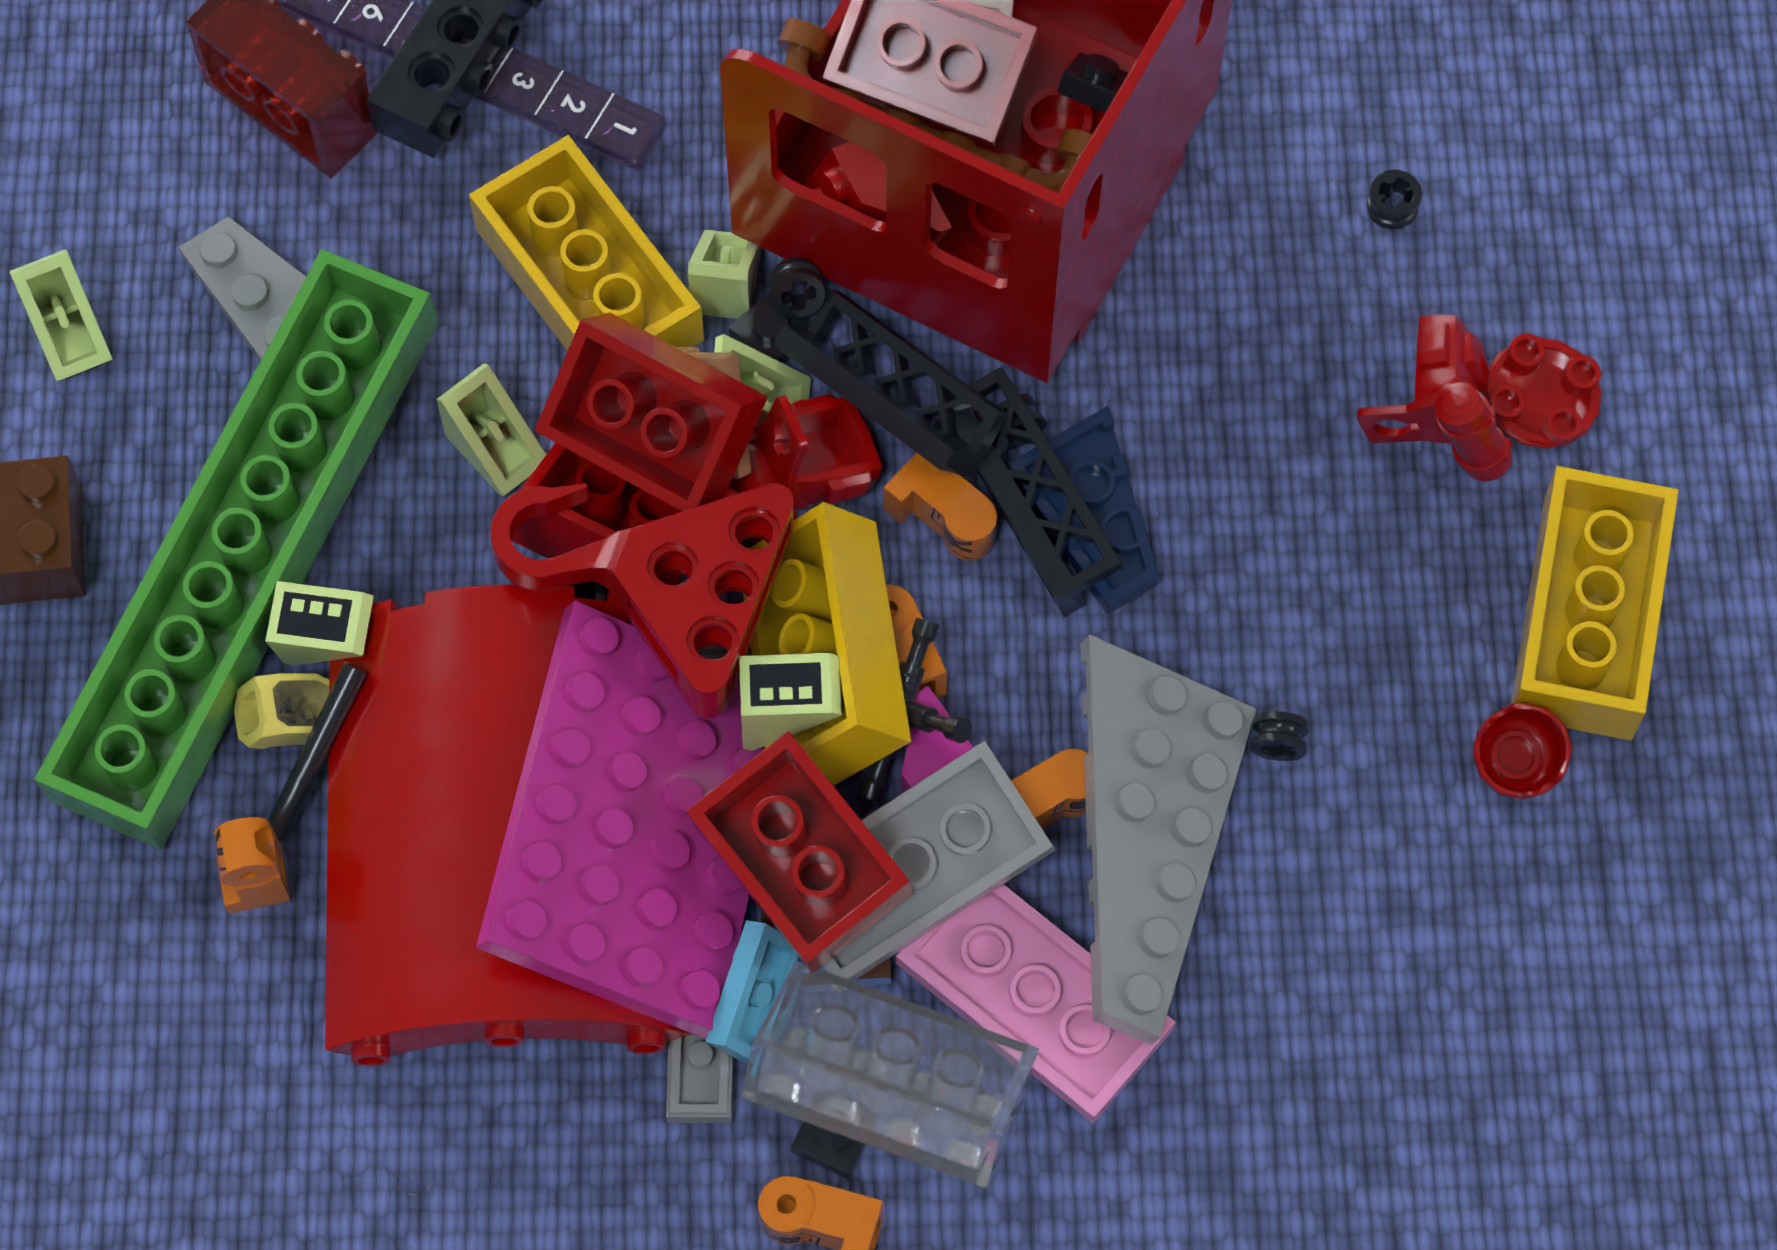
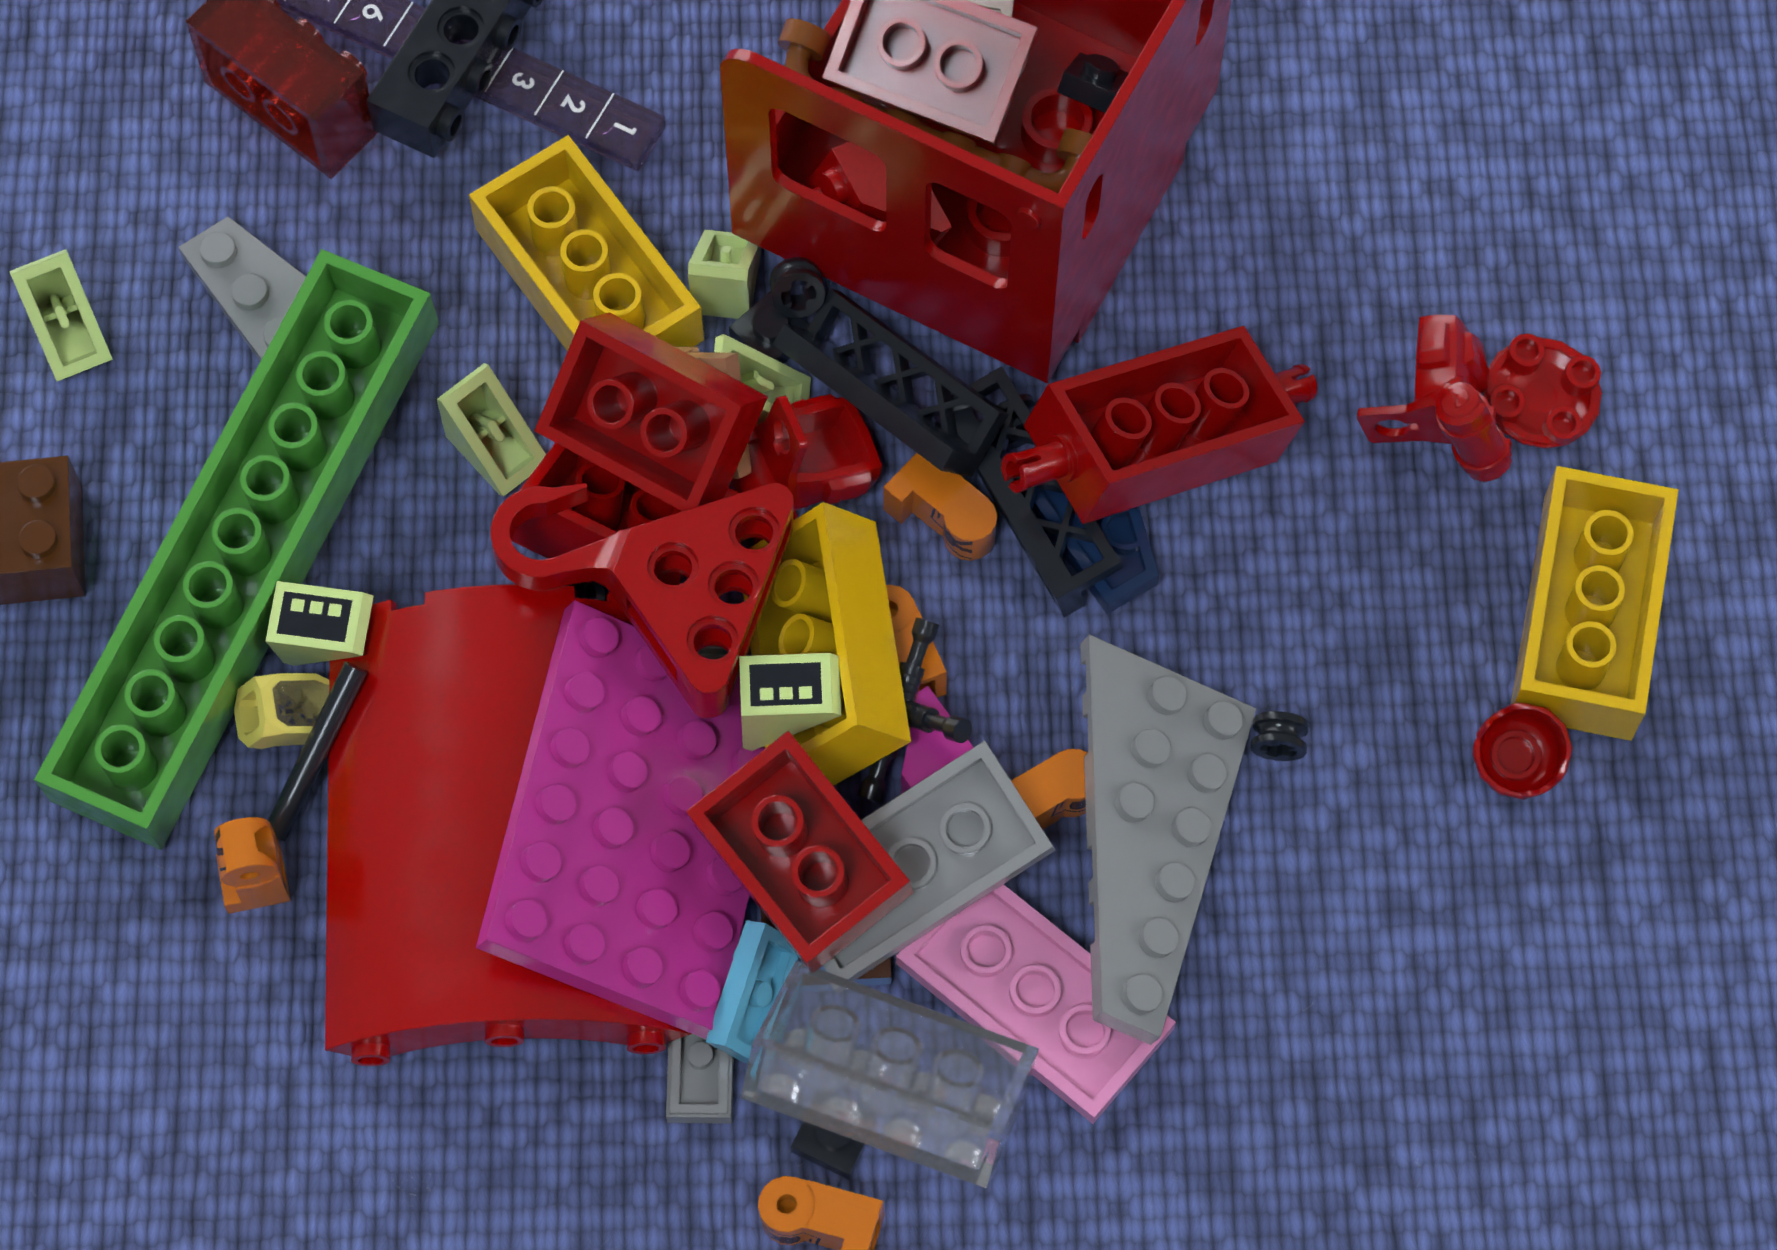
black bush [1366,169,1422,230] -> none
none -> red brick [1001,325,1317,524]

